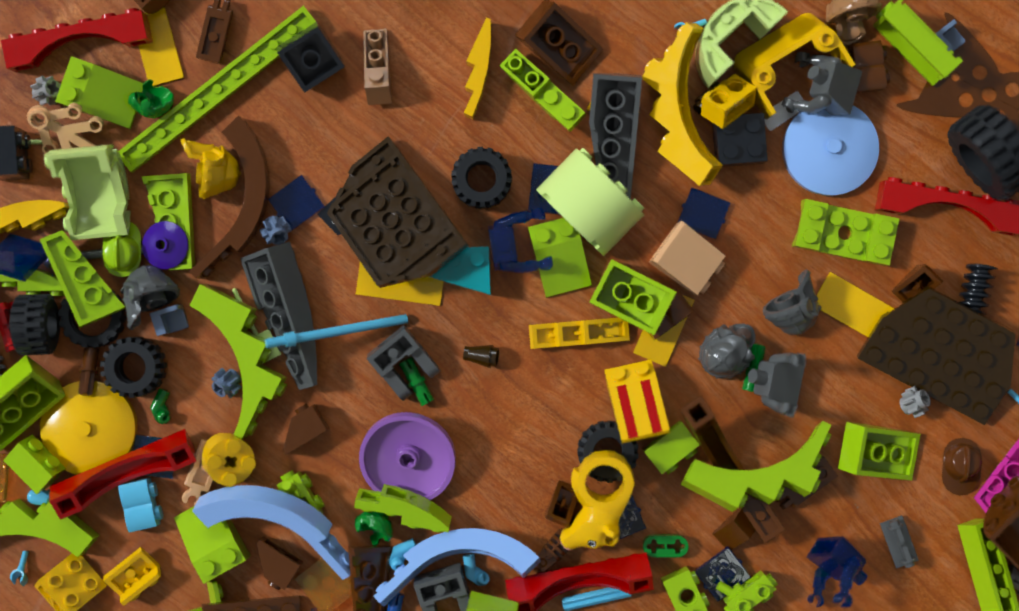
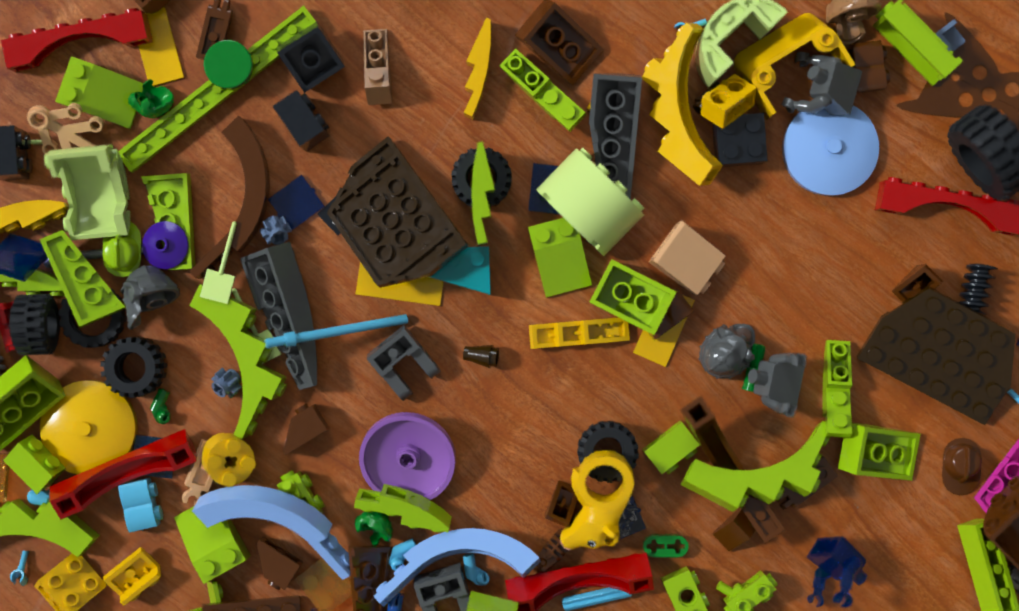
light grey gear [30,76,61,106] -> none
reddish brown axle [78,348,99,396] -> none
sand blue panel [150,304,189,336] -> none
yellow head [181,138,241,199] -> none
green pin [399,357,434,406] -> none
clear blue torso [488,208,553,273] -> none
yellow slope [604,359,670,443] -> none
clear blue piece [677,188,730,239] -> none
piece [694,546,751,602] -> none
dark grey head [763,269,821,335] -> none
white sticker [764,91,804,131] -> none
lime piece [792,199,900,266] -> none
yellow piece [816,272,894,337] -> none
dark grey hinge [879,515,919,569] -> none
light grey gear [900,386,931,418] -> none
none -> yellowish green piece [200,221,237,304]
none -> green tile [204,40,253,89]
none -> black brick [273,90,330,152]
none -> lime slope [472,142,495,245]
none -> lime slope [822,340,852,438]

